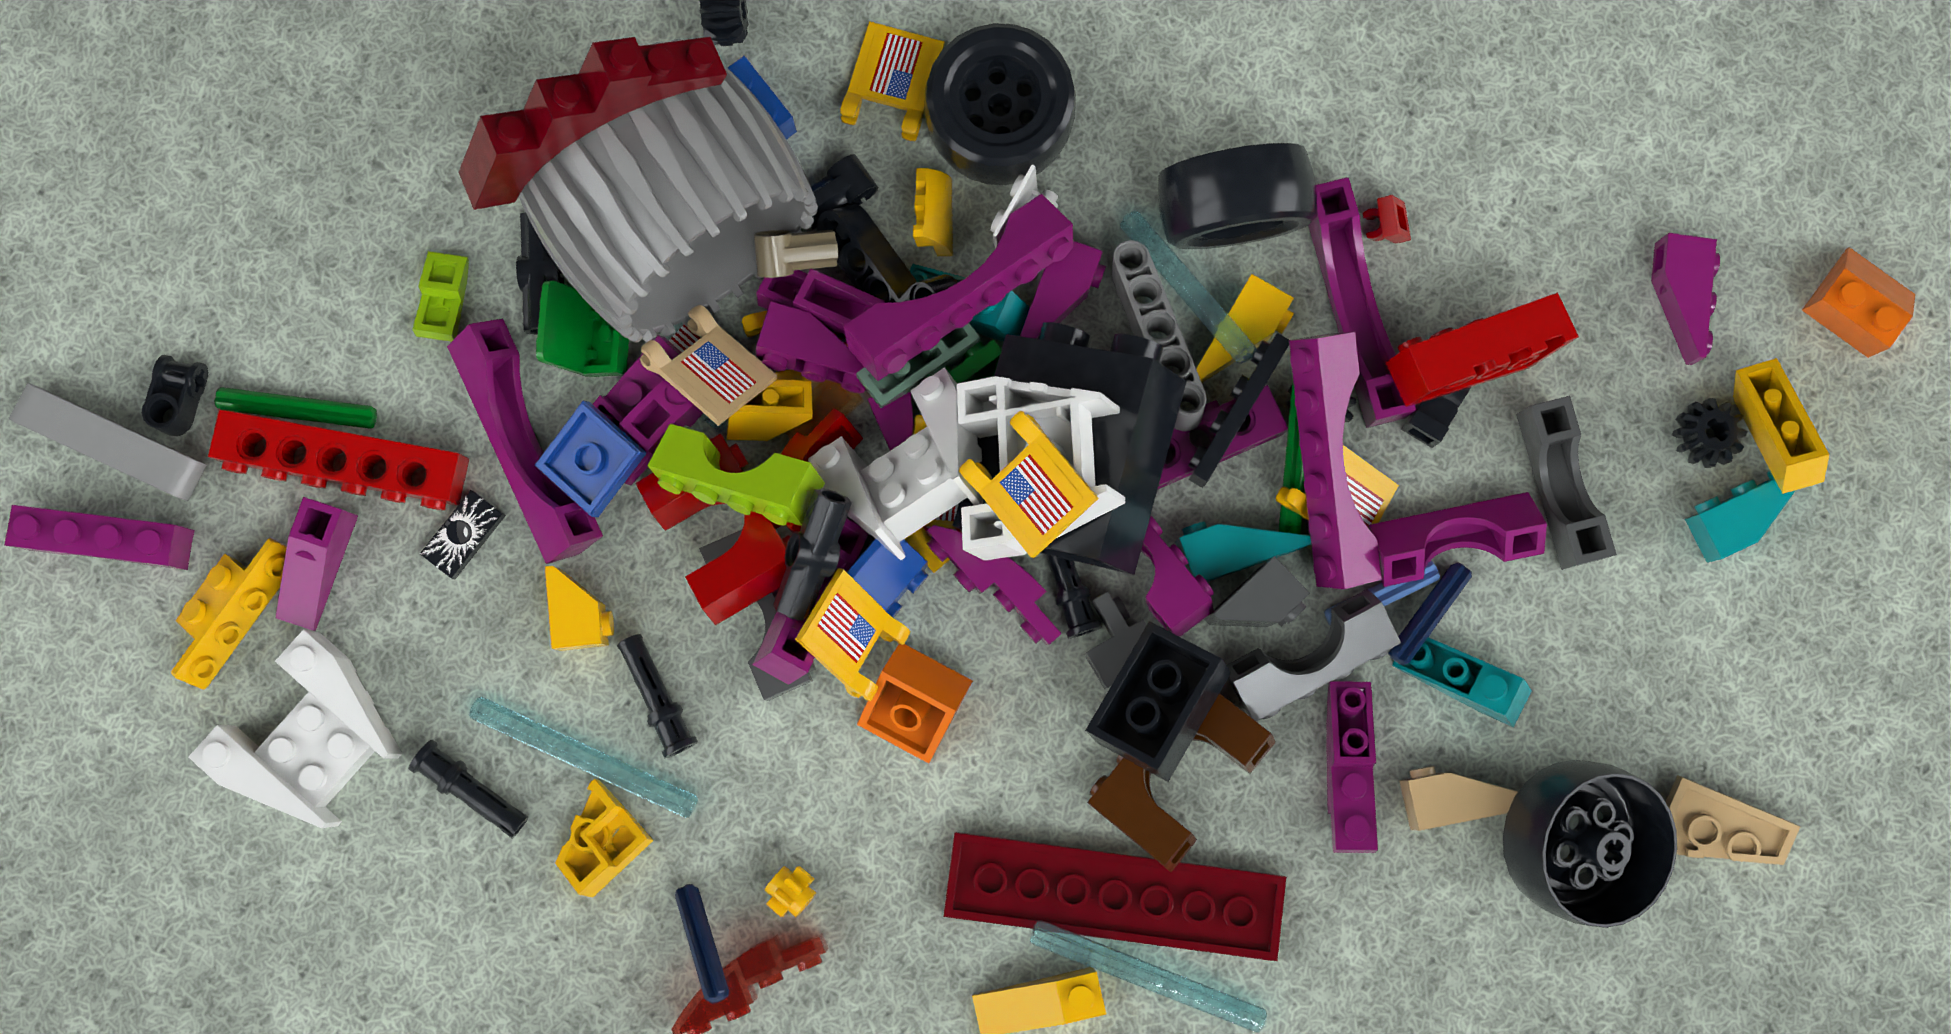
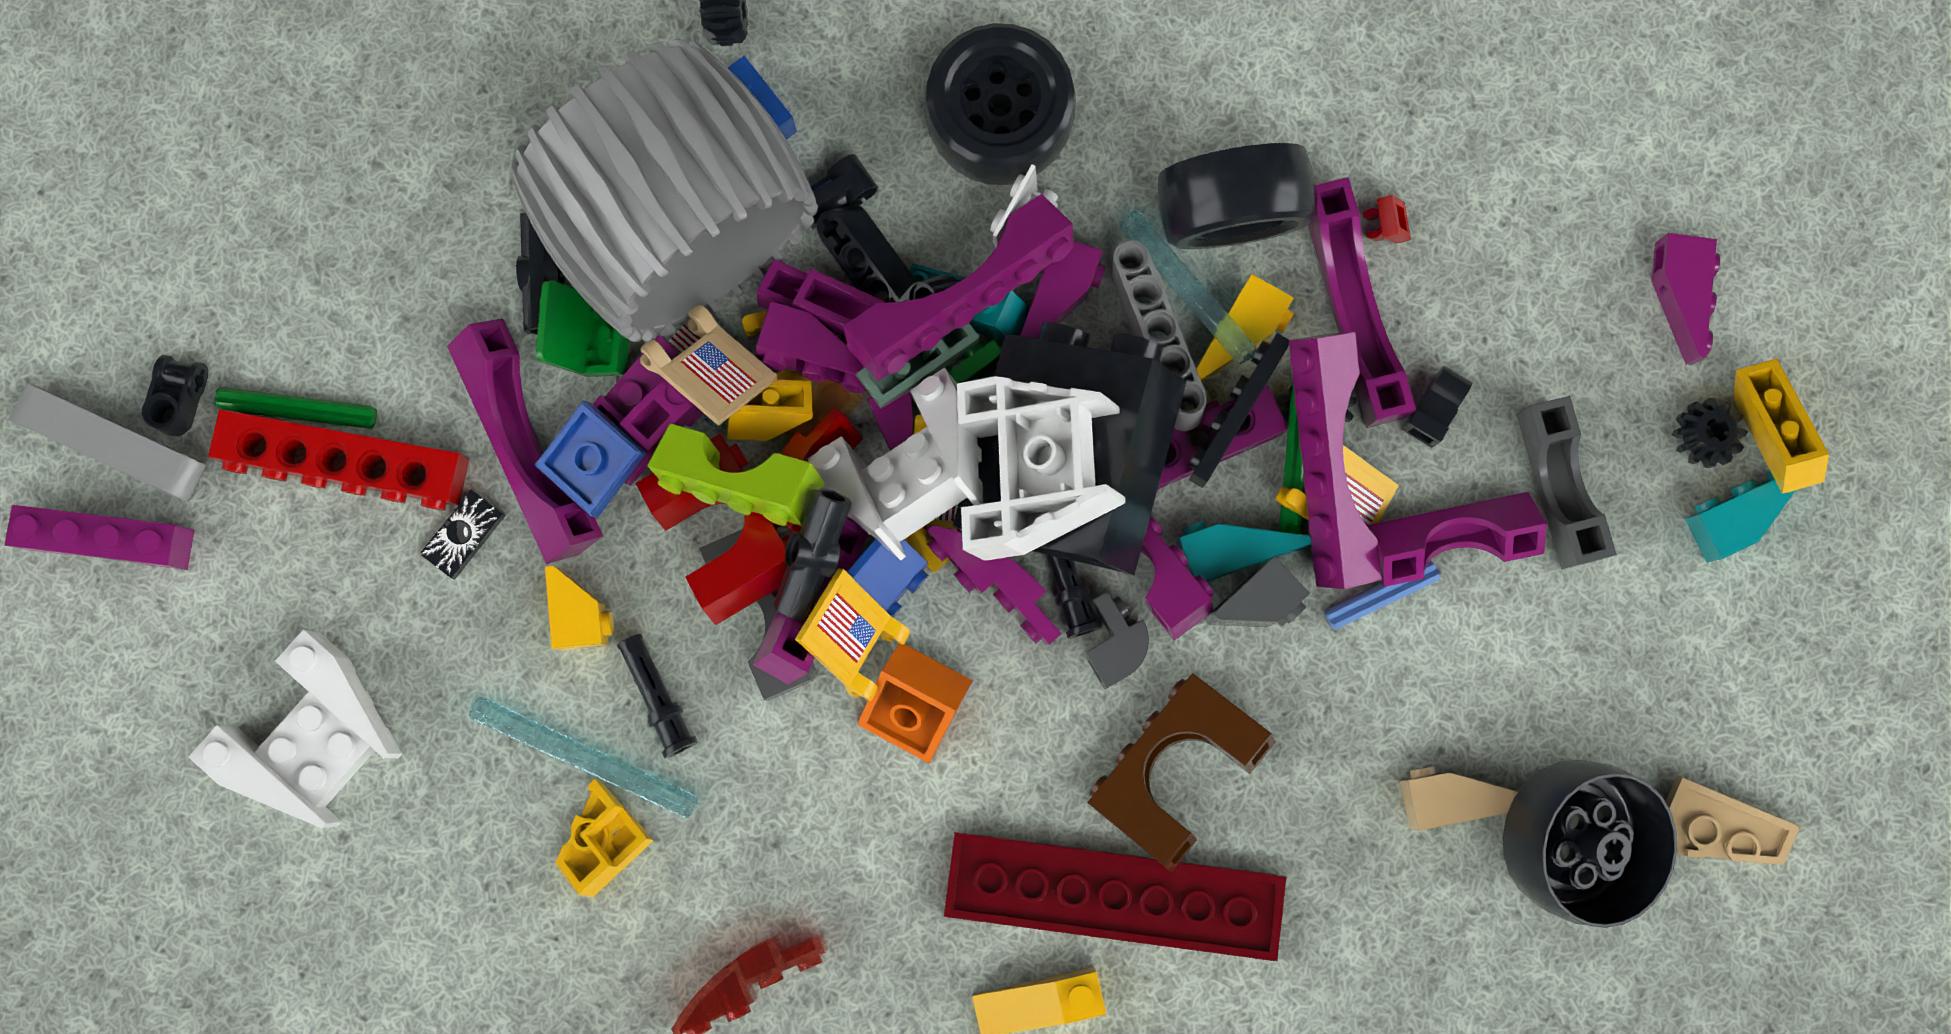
yellow bracket [171,538,287,689] -> none
magenta slope [275,497,358,631] -> none
black pin [408,740,529,839] -> none
lime slope [412,251,469,342] -> none
dark red arch [458,36,727,210] -> none
dark blue axle [675,884,729,1004] -> none
dark tan piece [754,230,838,278] -> none
yellow gear [764,866,817,917] -> none
yellow flag [840,21,945,141] -> none
yellow slope [913,168,953,256] -> none
yellow flag [959,411,1099,558] -> none
clear light blue axle [1030,920,1267,1033] -> none
black brick [1085,621,1231,782] -> none
arch [1226,589,1401,721] -> none
magenta slope [1326,681,1378,853] -> none
red wedge [1385,292,1579,407] -> none
dark blue axle [1388,562,1472,665] -> none
teal slope [1392,637,1532,727] -> none
orange slope [1802,247,1915,358] -> none

